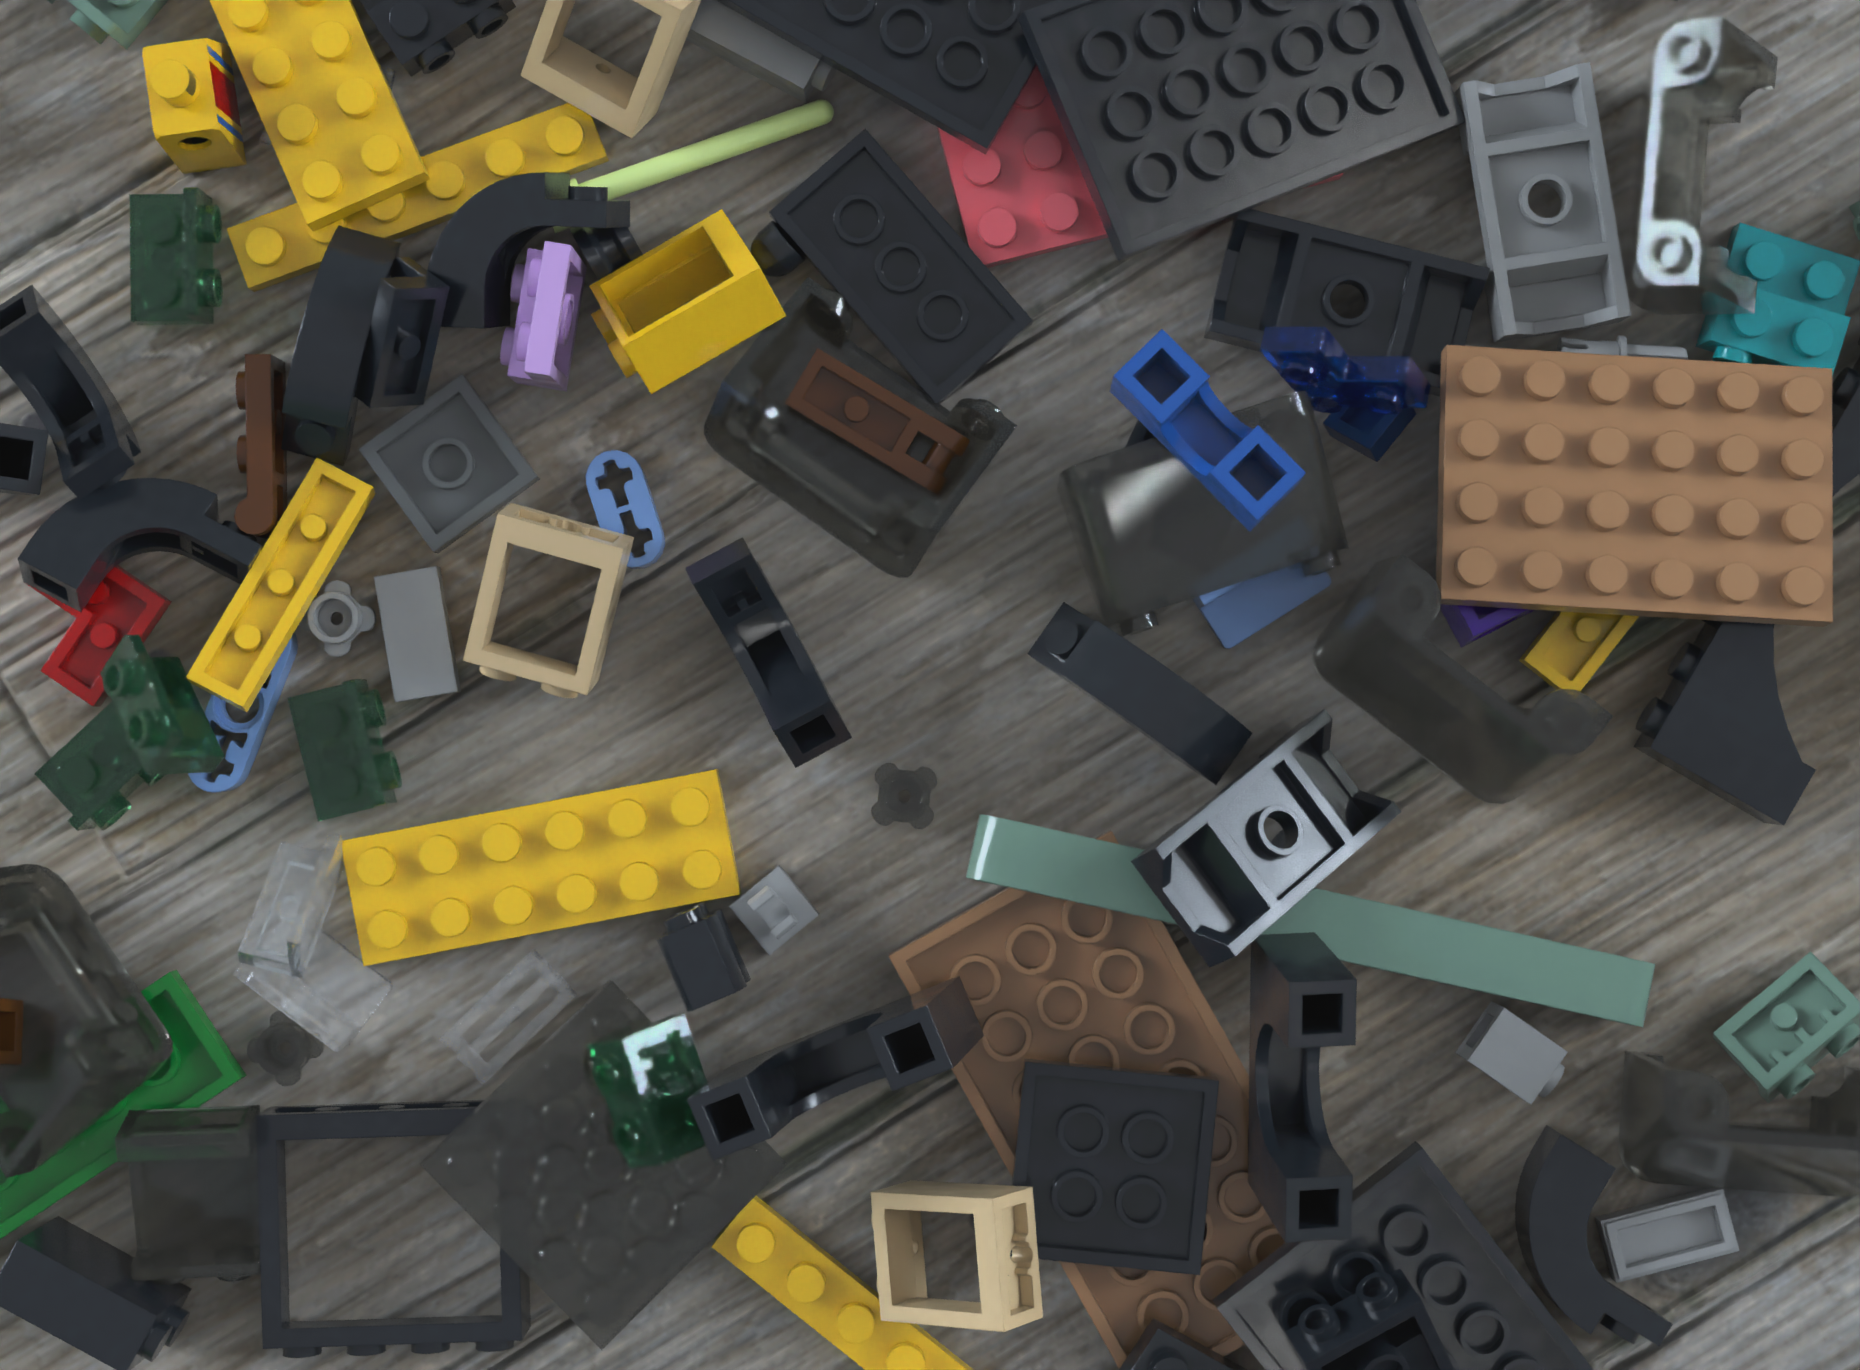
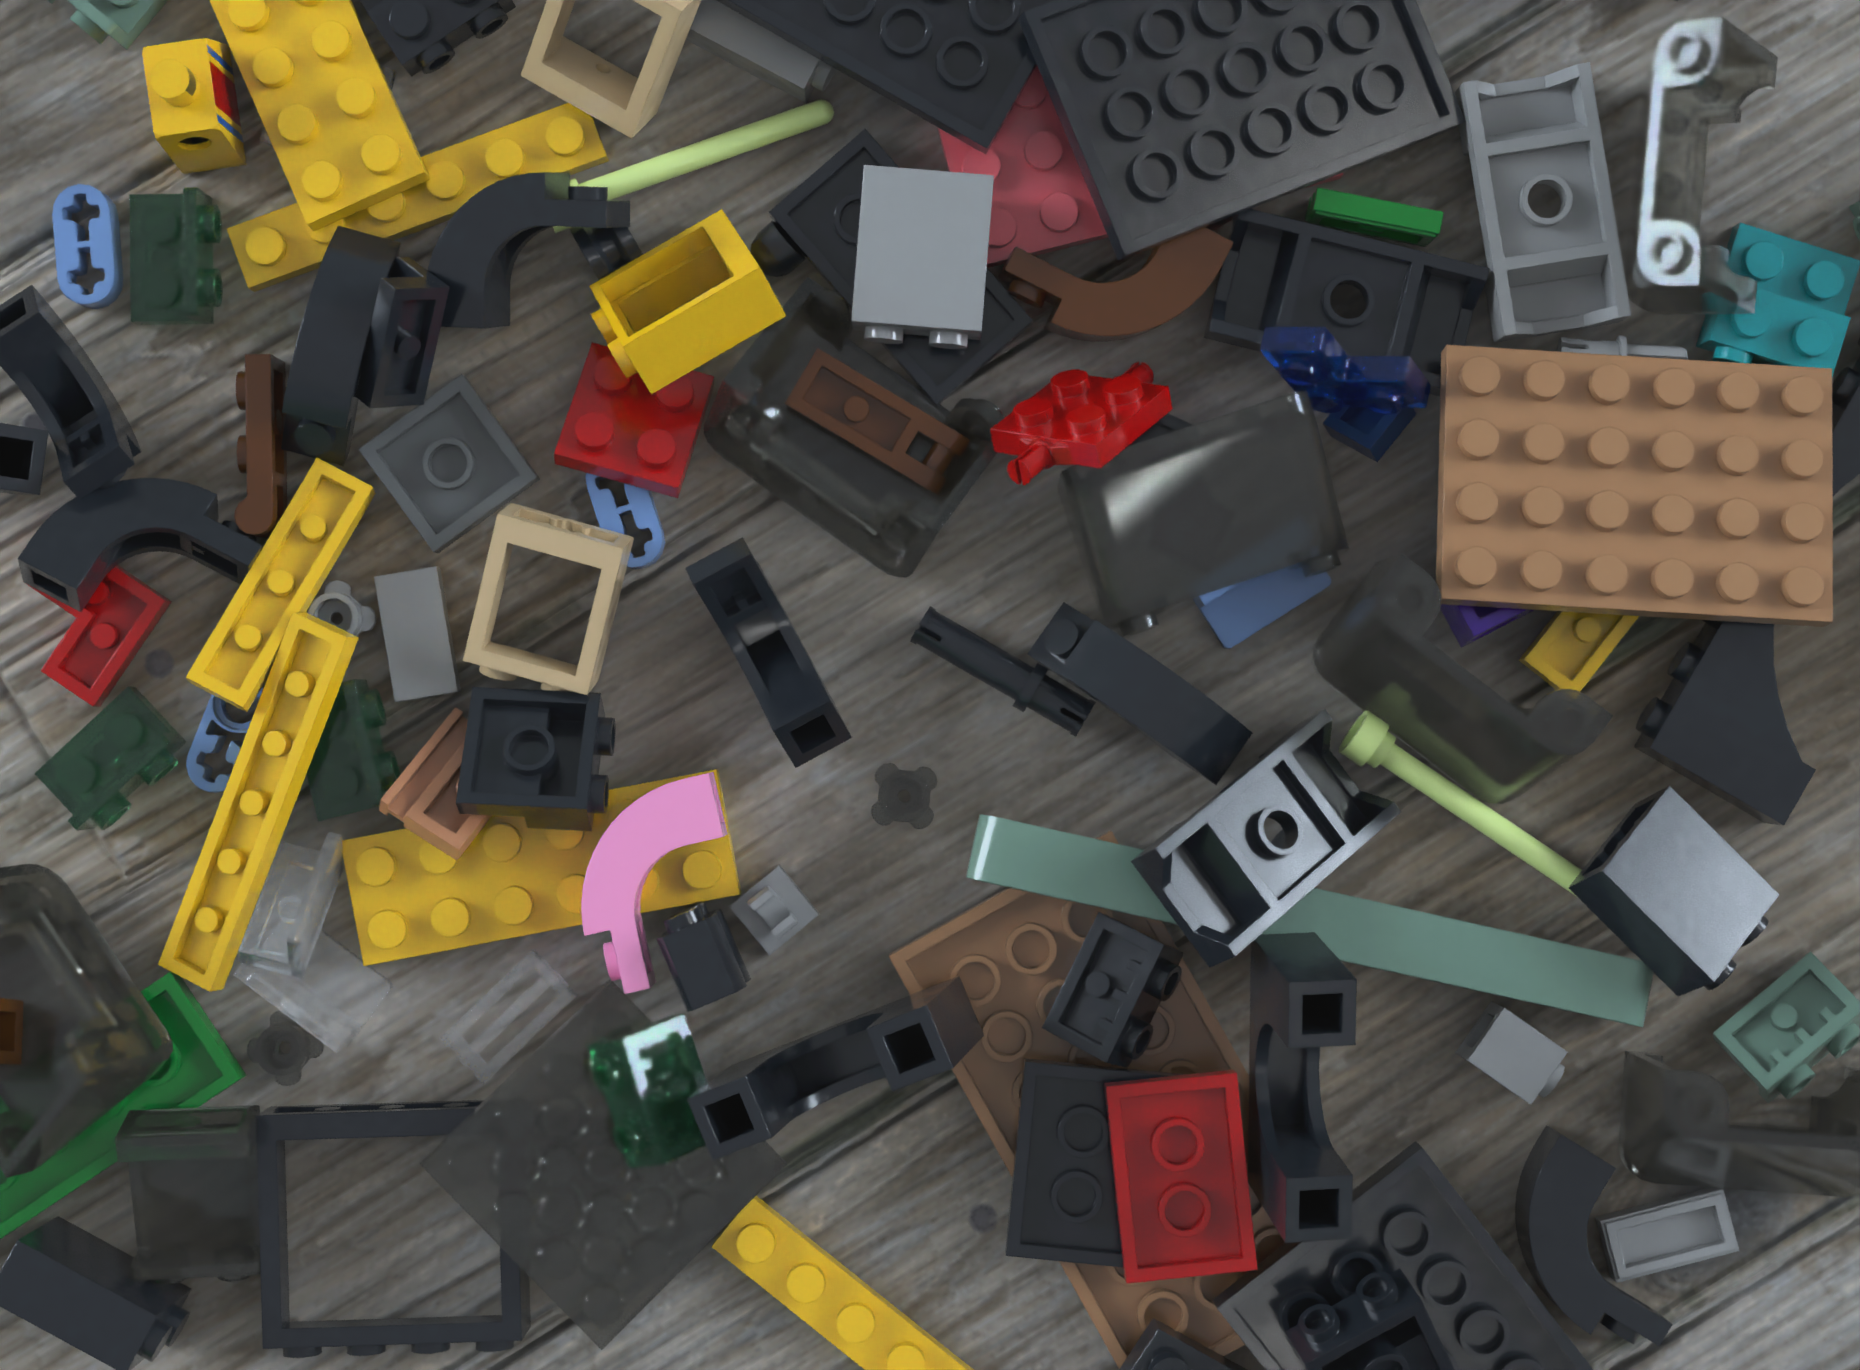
clear green bracket [100,635,225,775] -> none
lavender plate [500,241,587,391] -> none
tan window [870,1180,1043,1332] -> none
blue arch [1110,329,1306,532] -> none
none -> medium blue beam [52,184,124,309]
none -> yellow plate [158,612,359,992]
none -> nougat plate [379,707,492,860]
none -> black plate [456,687,616,831]
none -> red plate [554,342,714,498]
none -> bright pink arch [581,772,728,994]
none -> light grey brick [851,165,994,349]
none -> black pin [910,606,1096,737]
none -> red plate [990,361,1173,485]
none -> reddish brown arch [998,227,1234,342]
none -> black bracket [1042,912,1183,1068]
none -> red plate [1104,1070,1258,1284]
none -> green tile [1305,187,1444,247]
none -> yellowish green piece [1339,710,1582,897]
none -> brick [1568,786,1779,997]

